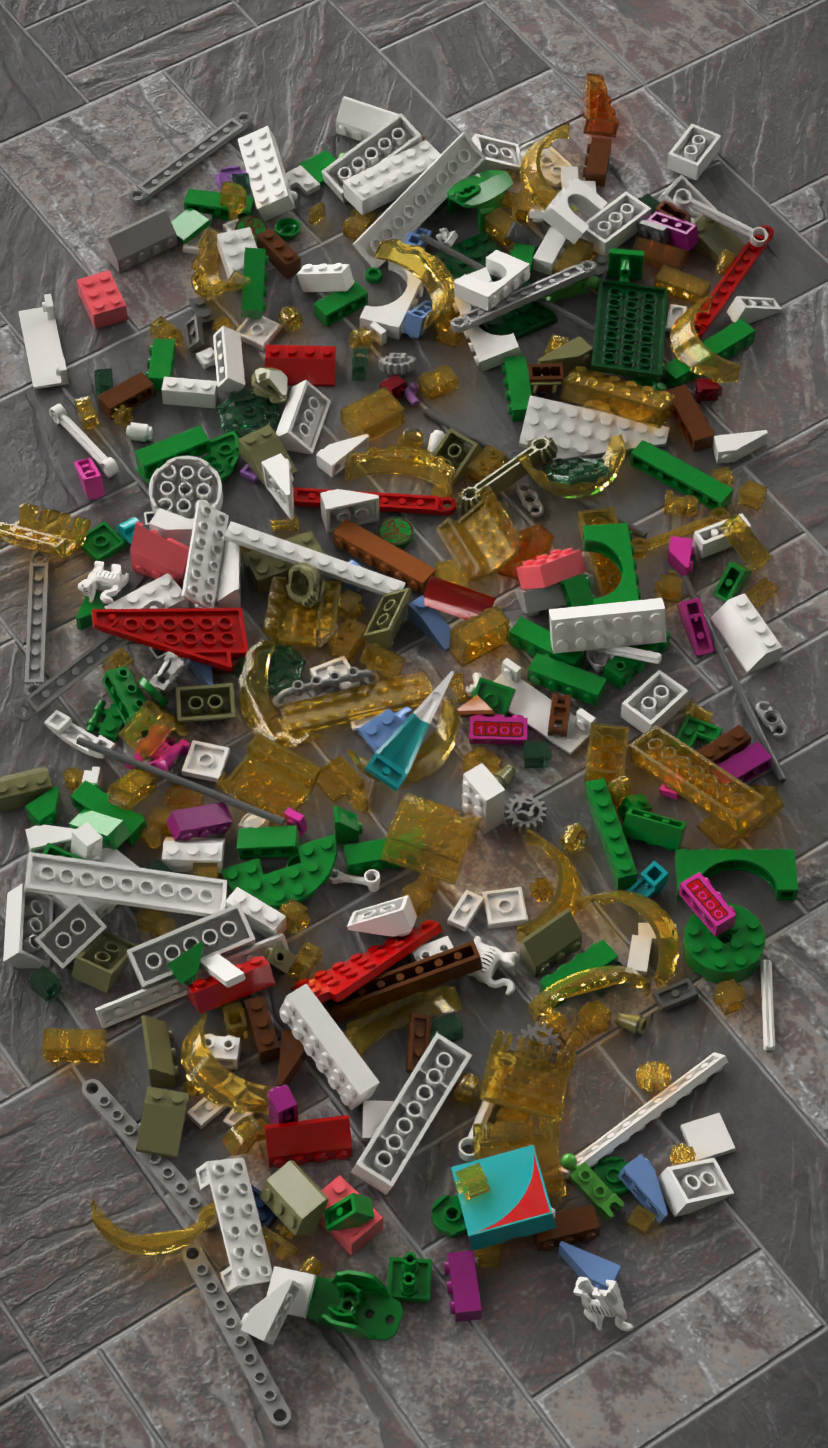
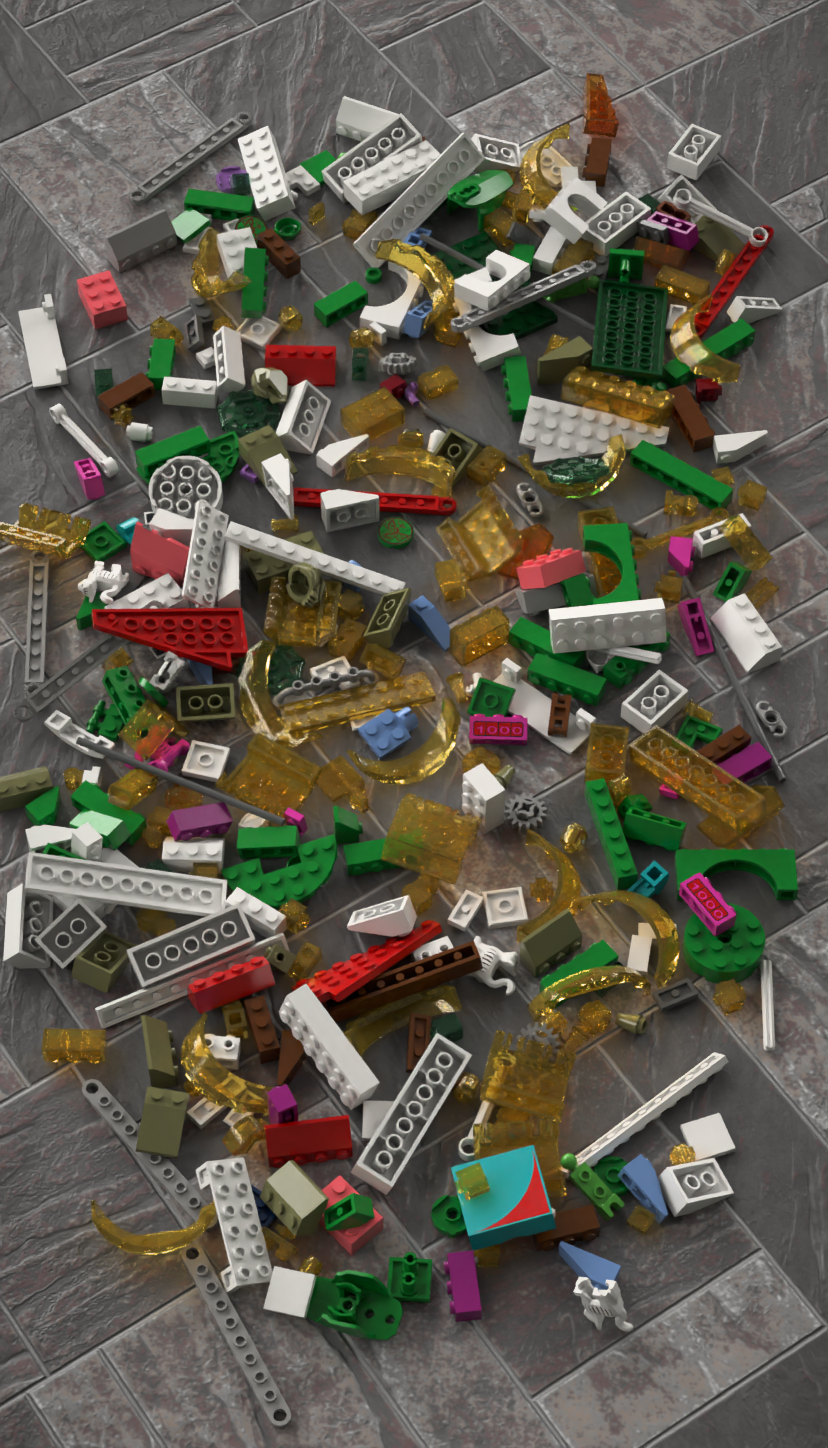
clear green brick [28,965,62,1002] -> none
clear yellow leg [74,396,99,430] -> none
green slope [167,941,204,986] -> none
white tile [200,954,245,988] -> none
clear yellow brick [220,181,247,220] -> none
white slope [241,1278,302,1345] -> none
white brick [297,263,354,292] -> none
white brick [329,869,381,892] -> none
dark orange brick [333,519,436,595] -> none
teal plate [364,671,454,791] -> none
red sticker [424,576,496,628] -> none
white tile [436,228,458,247] -> none
slope [455,695,496,718] -> none
olive arm [456,436,558,515] -> none
clear green brick [523,741,552,768] -> none
reddish brown torso [529,363,564,395] -> none
clear yellow gear [636,1060,671,1093] -> none

